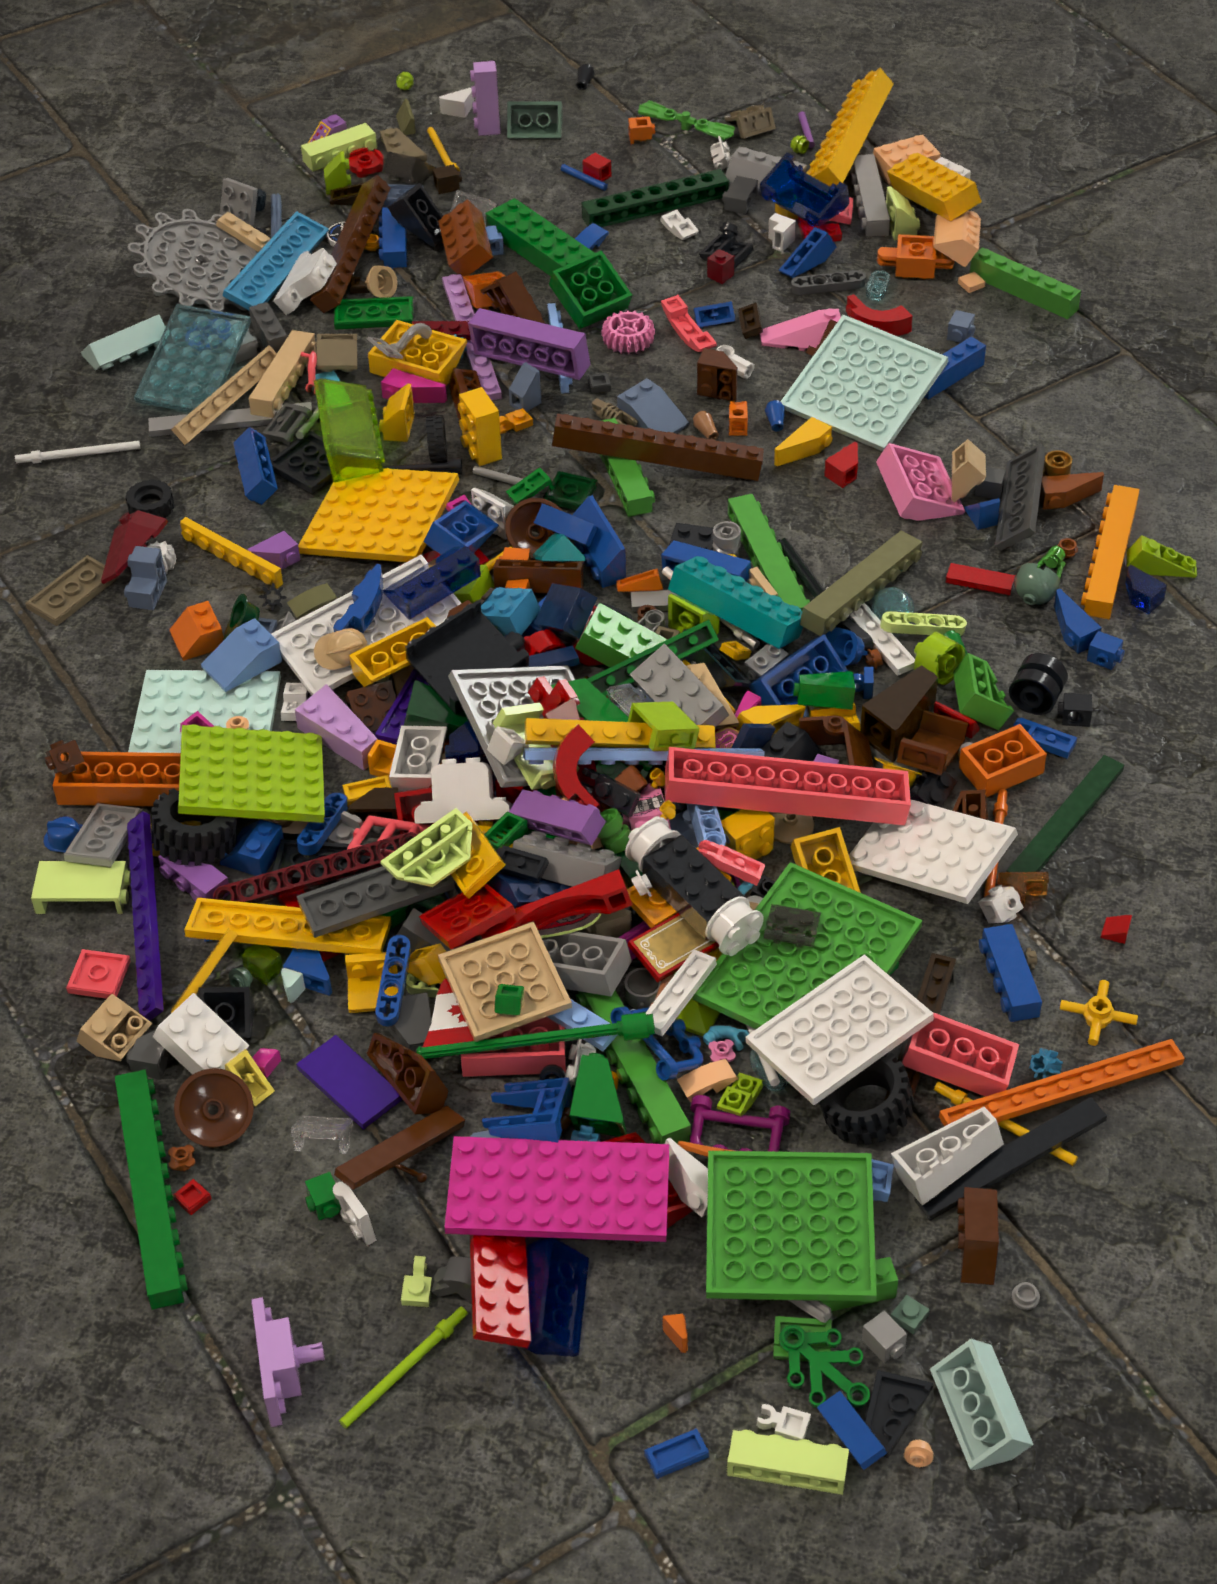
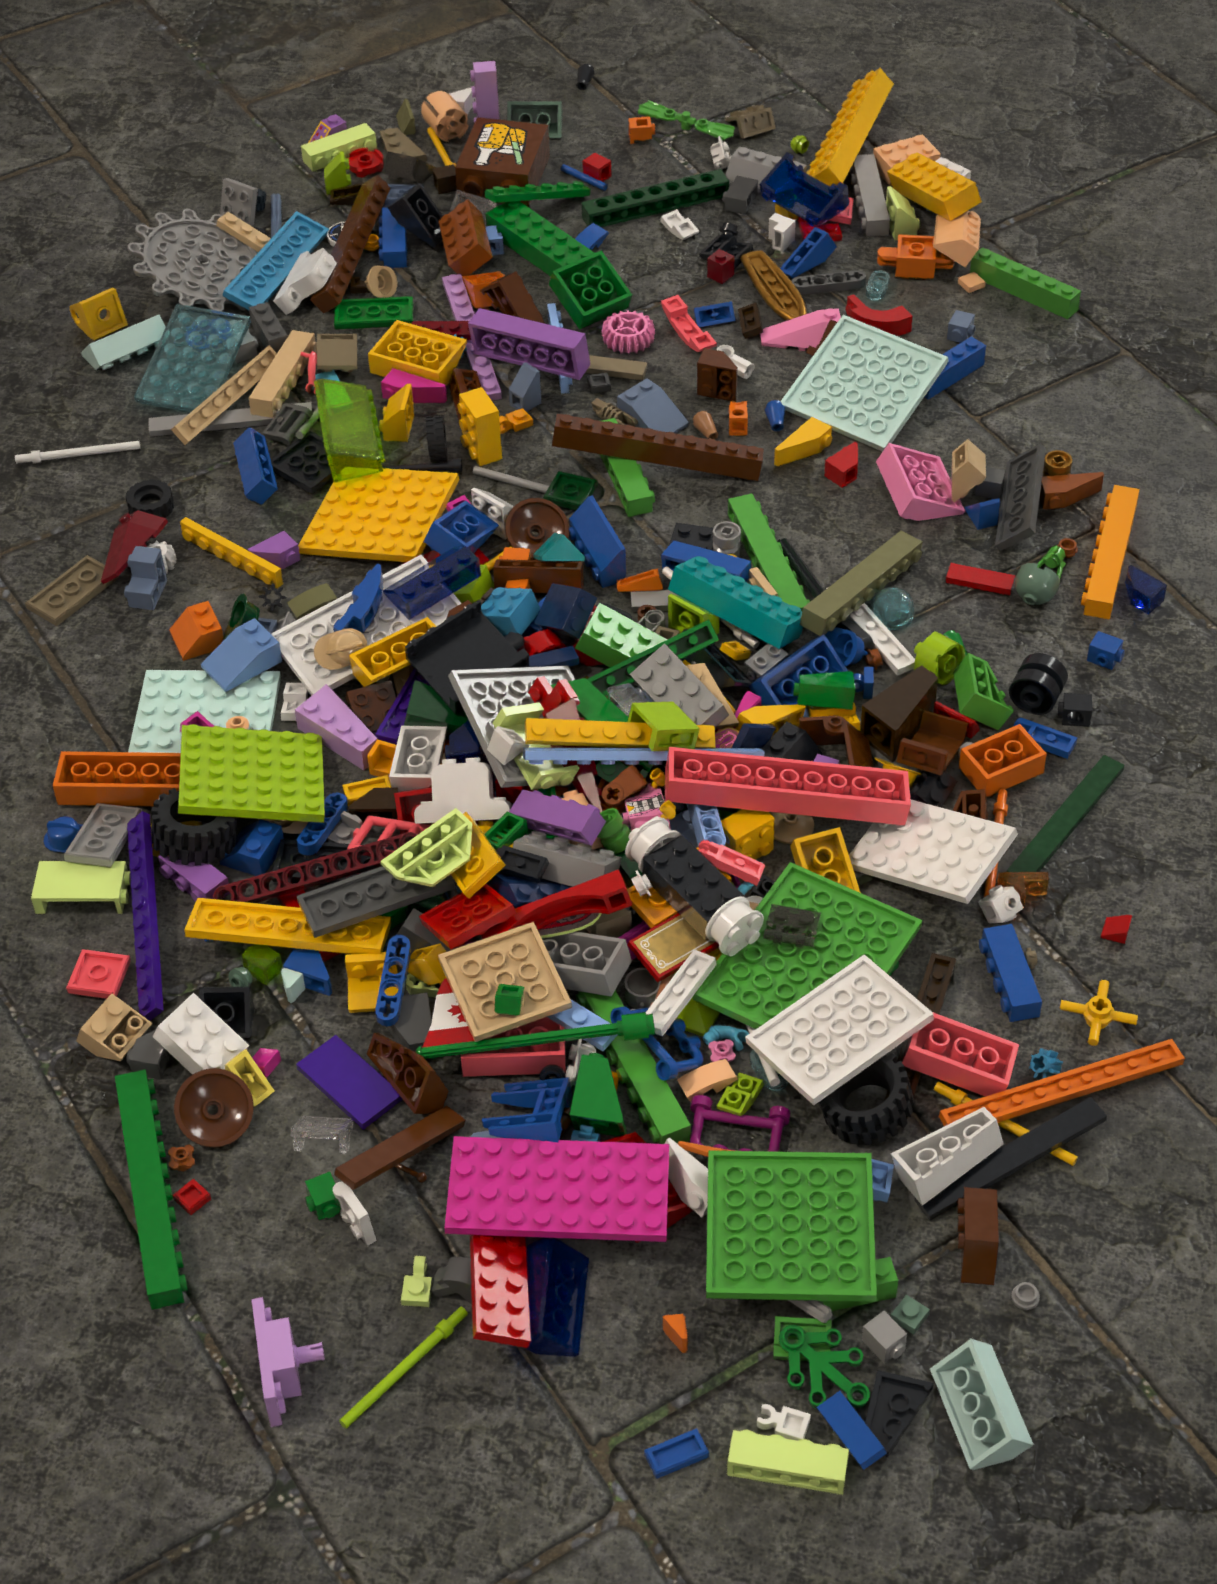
reddish brown brick [44,740,84,775] -> none
yellow tile [171,928,237,1013] -> none
light grey piece [367,323,432,359] -> none
lime plate [396,72,414,91] -> none
green hinge [506,467,555,506] -> none
blue slope [534,503,598,547] -> none
red arch [553,724,599,807] -> none
black hinge [579,767,641,816] -> none
medium lavender bar [798,111,815,148] -> none
yellowish green beam [880,611,967,636] -> none
light nougat plate [904,1440,934,1467] -> none
blue slope [1054,588,1102,654] -> none
lime slope [1126,535,1197,578] -> none
none -> yellow hose [70,288,128,340]
none -> light nougat cylinder [421,91,469,142]
none -> reddish brown brick [455,117,550,207]
none -> green plate [485,181,591,203]
none -> dark tan tile [585,355,647,380]
none -> pearl gold piece [741,250,807,321]

